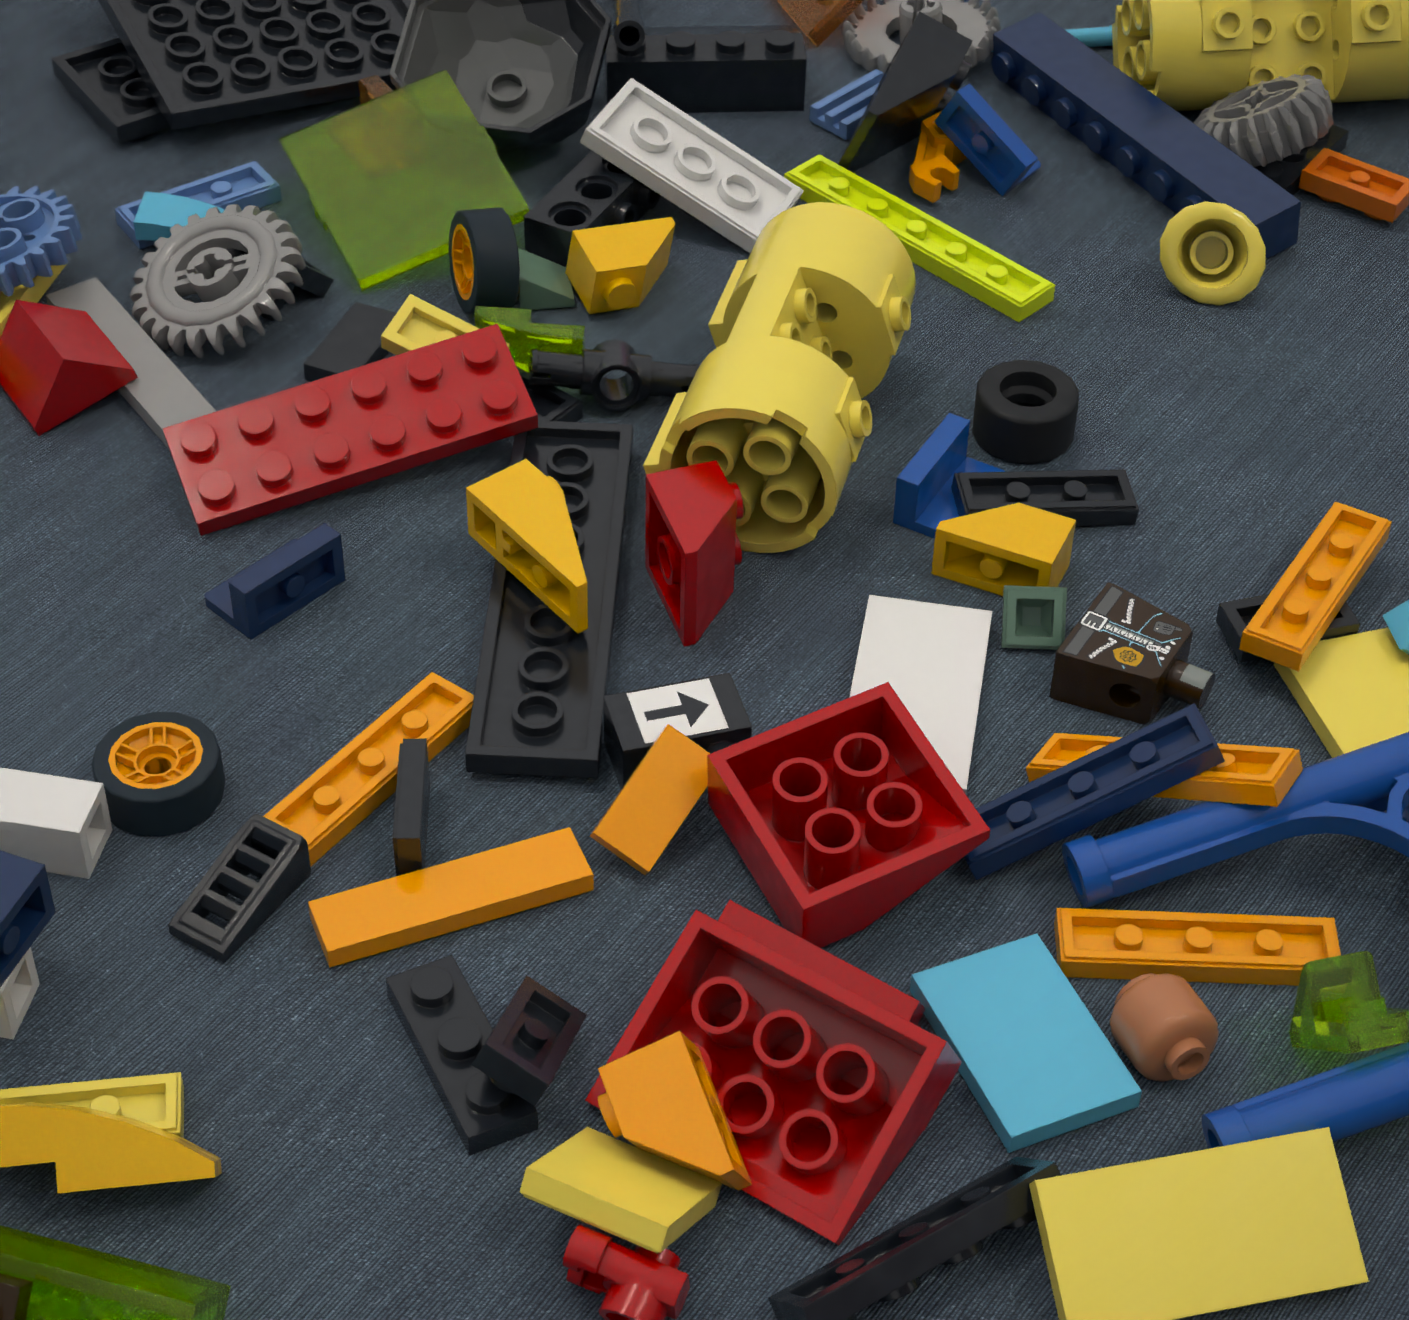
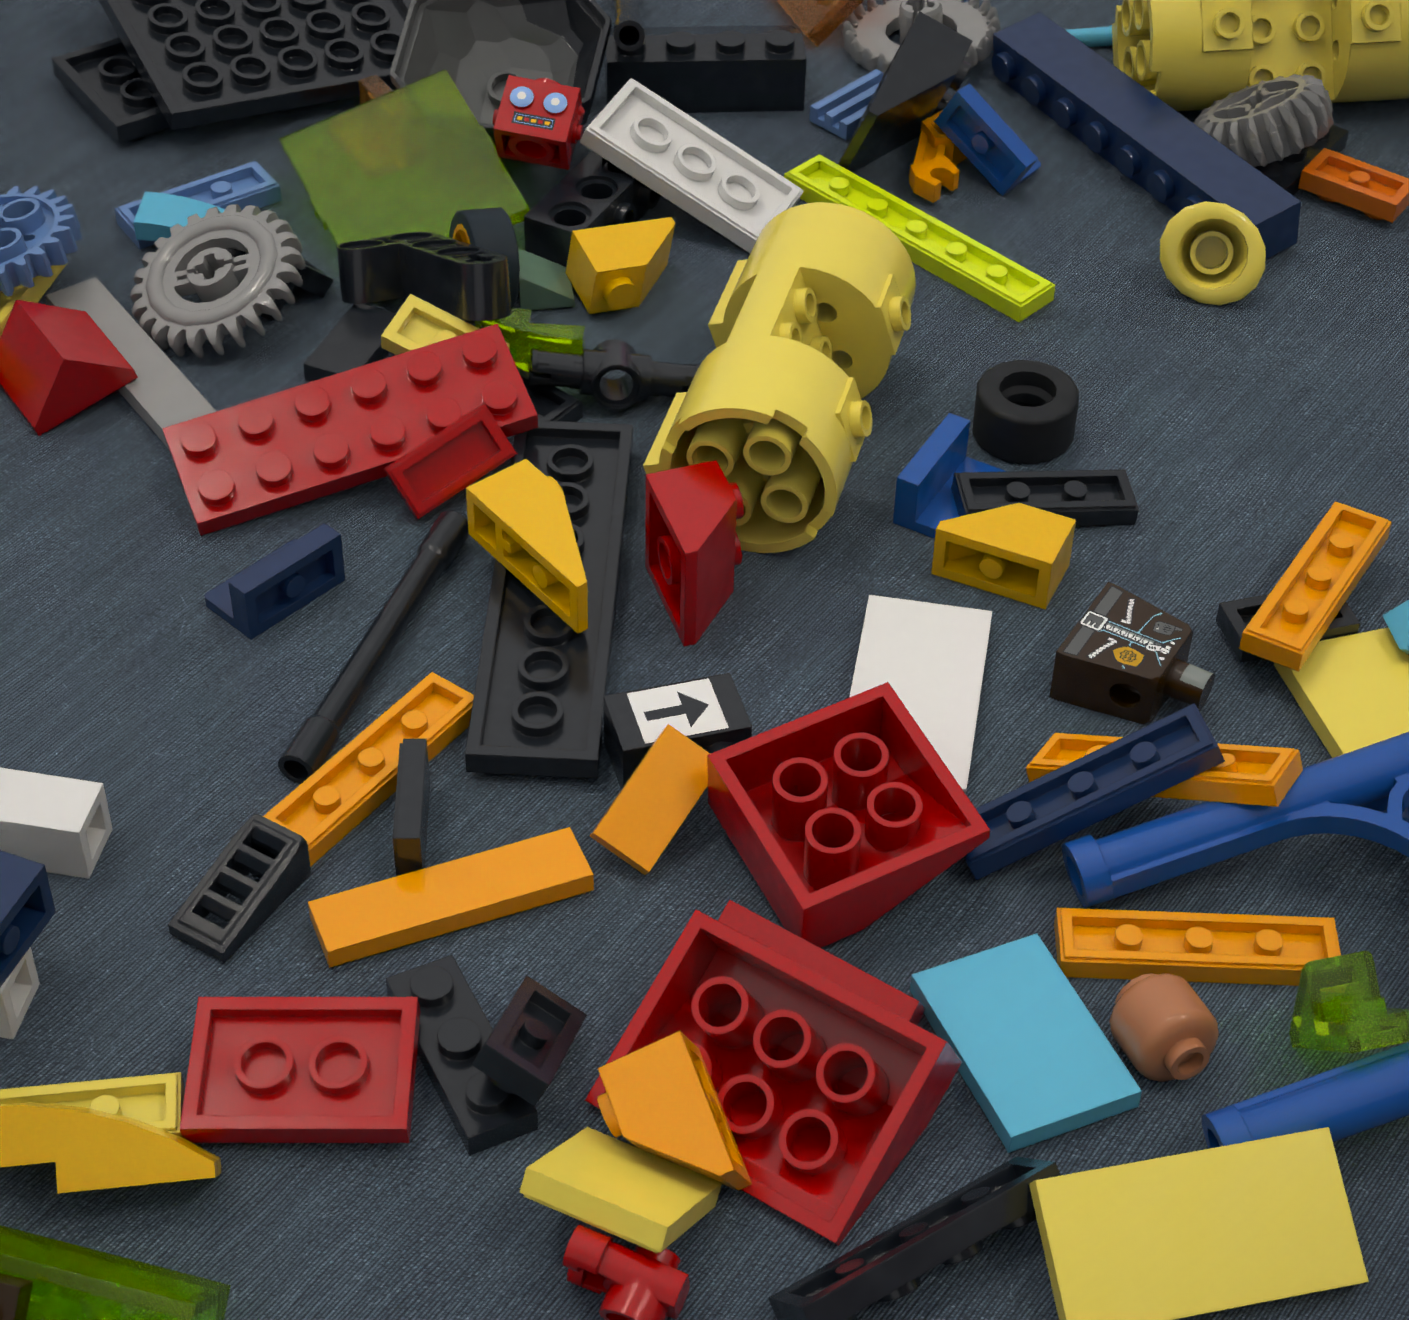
black wheel [91,712,225,837] -> none
sand green slope [1001,585,1067,650] -> none
none -> red plate [180,997,421,1143]
none -> black piece [278,511,469,784]
none -> black beam [336,231,512,321]
none -> red tile [383,403,517,519]
none -> red head [493,75,585,170]

